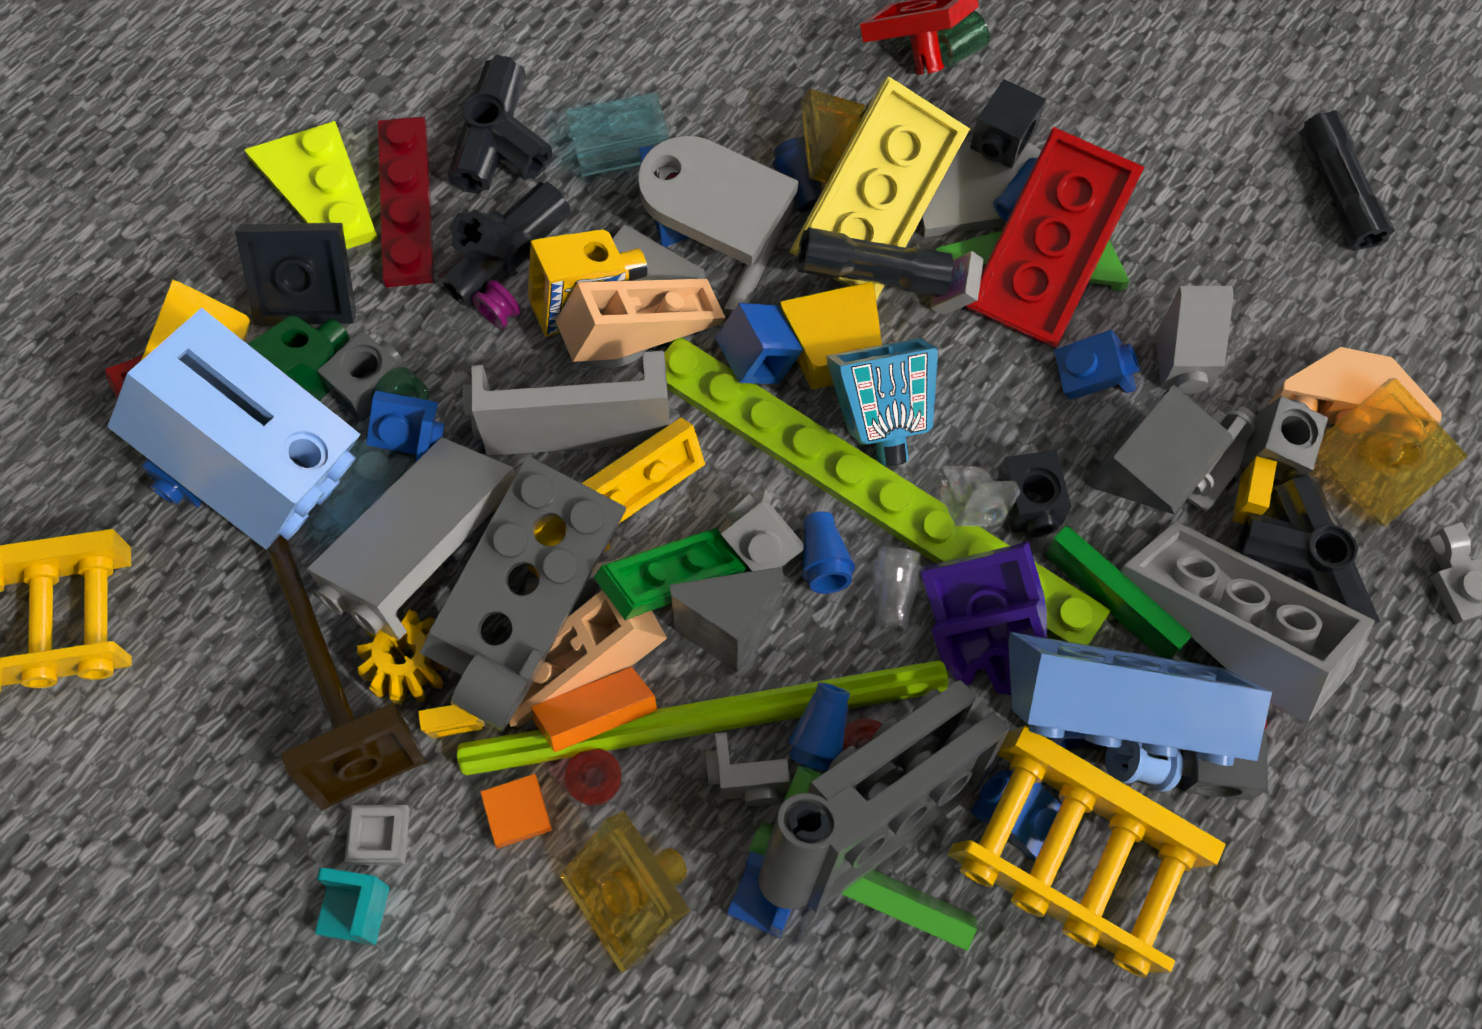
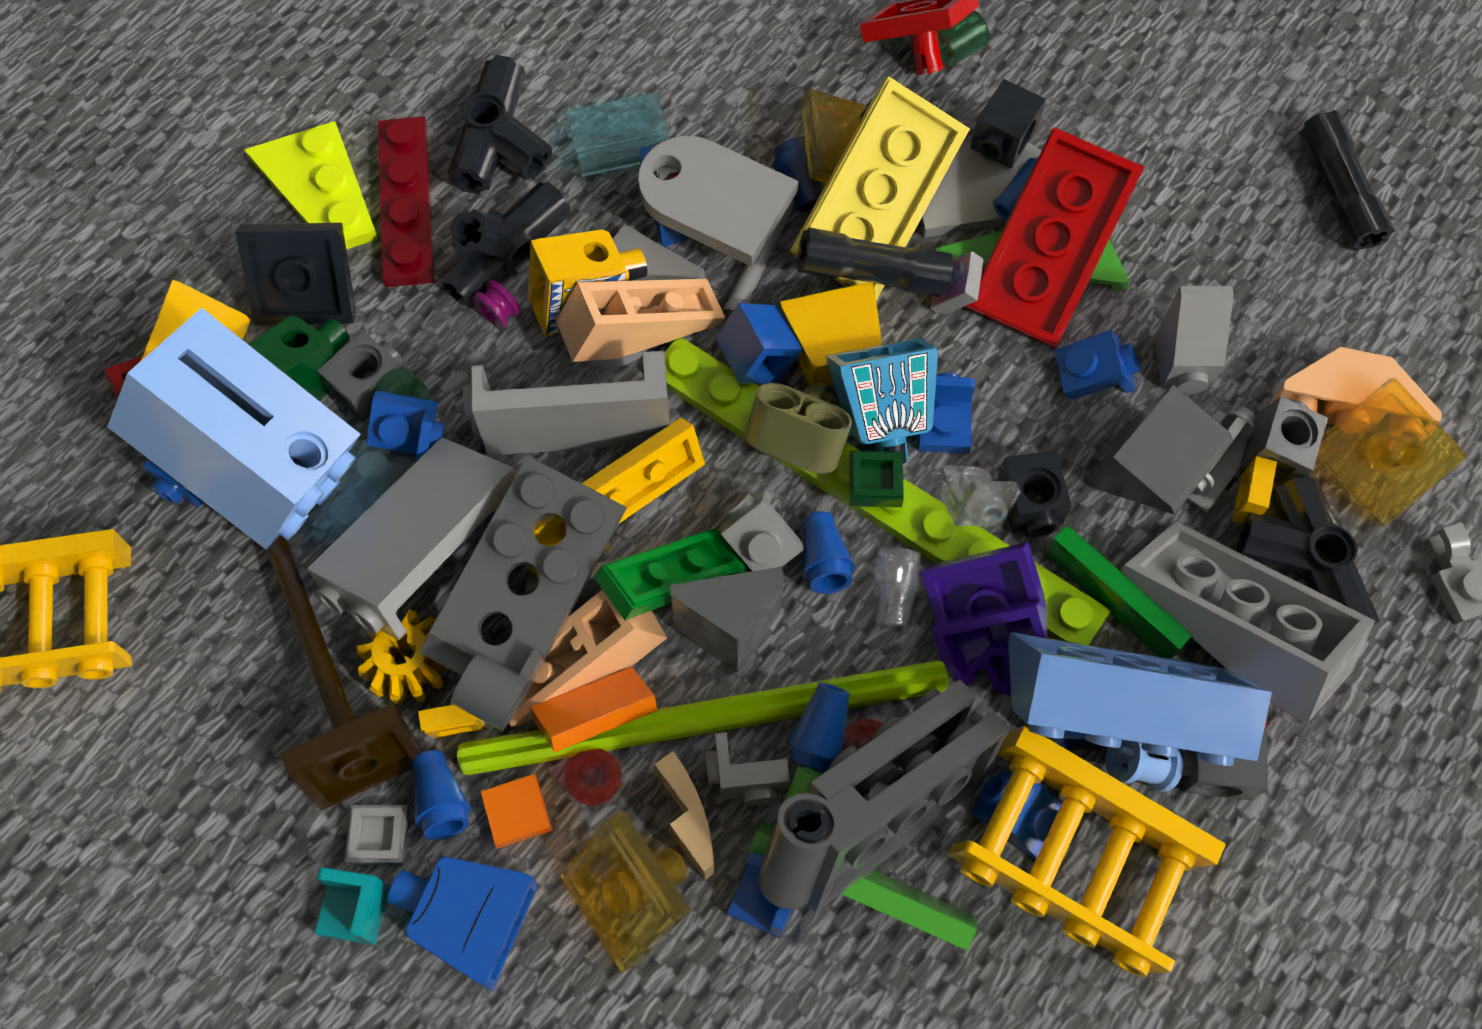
none -> blue torso [387,857,539,991]
none -> blue cone [411,750,471,840]
none -> tan slope [654,751,714,880]
none -> olive beam [744,382,852,474]
none -> dark green tile [849,451,904,507]
none -> blue bracket [918,372,975,454]

